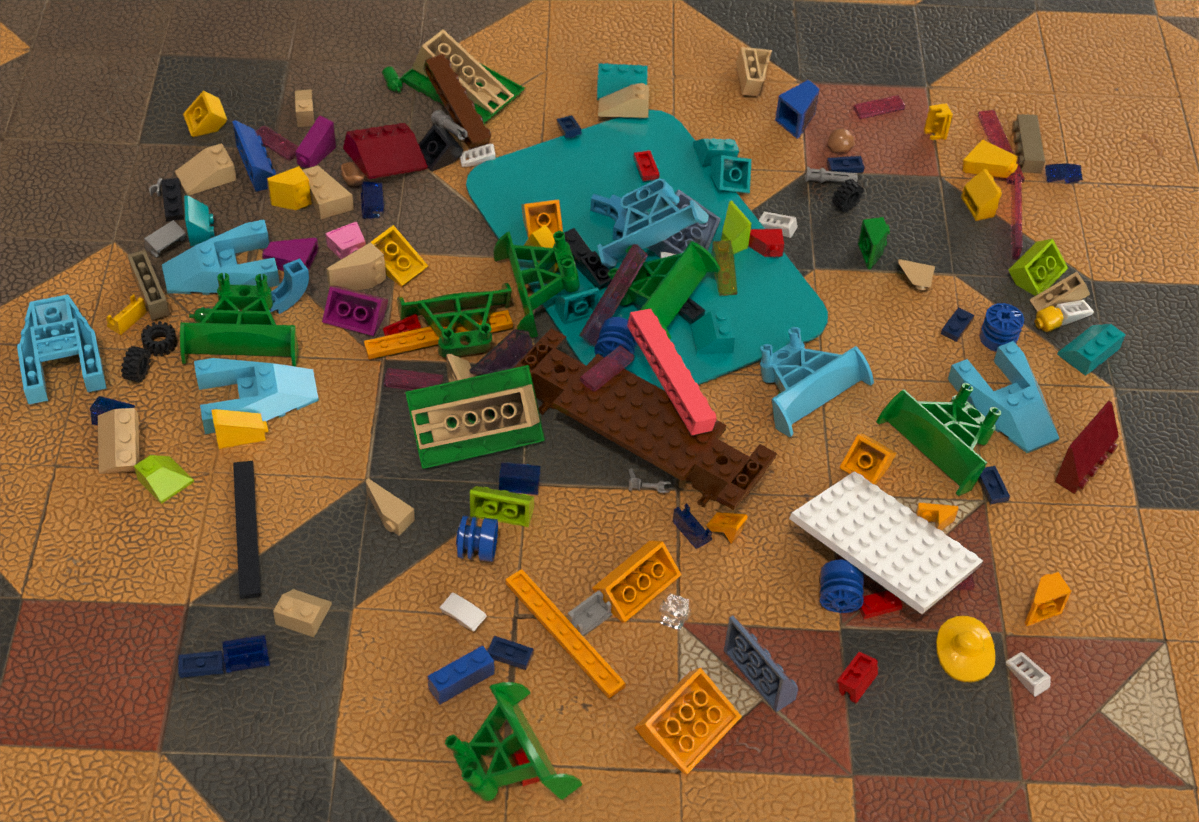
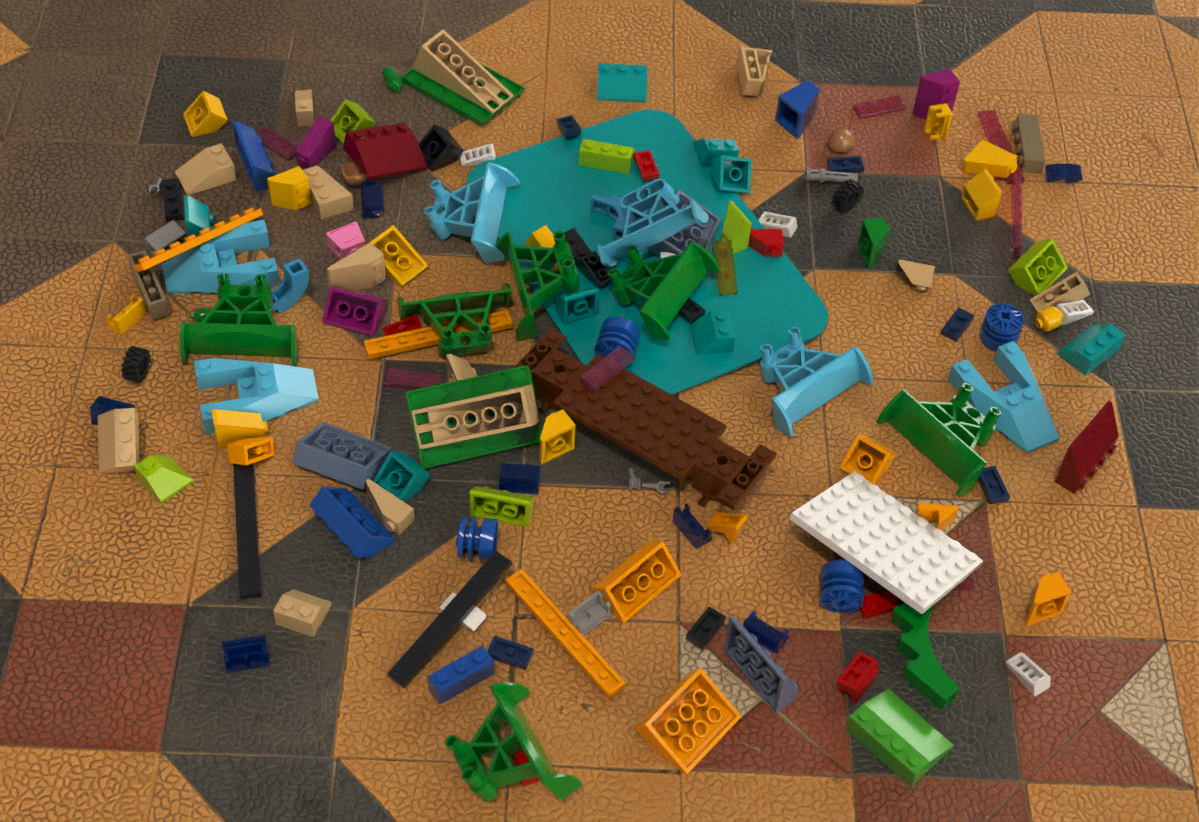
medium azure wedge [17,294,107,405] -> none
black tyre [141,321,177,357] -> none
dark blue plate [178,651,223,678] -> none
magenta slope [262,238,319,271] -> none
reddish brown brick [423,54,491,150] -> none
light grey pin [431,110,467,140] -> none
wedge [469,329,533,376] -> none
light orange slope [521,200,563,238] -> none
clear pink tile [579,244,648,346] -> none
tan slope [598,83,649,118] -> none
coral brick [627,309,717,435] -> none
clear brick [659,593,691,631] -> none
yellow hat [936,616,995,682] -> none
none -> light orange plate [133,207,263,272]
none -> light orange slope [227,436,275,465]
none -> sand blue slope [293,422,393,490]
none -> blue slope [310,486,395,558]
none -> lime slope [330,99,376,144]
none -> teal slope [373,451,431,503]
none -> black tile [387,551,512,688]
none -> medium azure piece [424,162,519,264]
none -> yellow slope [539,409,576,465]
none -> lime slope [579,139,636,174]
none -> black plate [685,606,726,650]
none -> clear blue hinge [743,611,789,654]
none -> bright green slope [846,689,954,787]
none -> green arch [891,599,959,711]
none -> magenta slope [912,69,960,120]

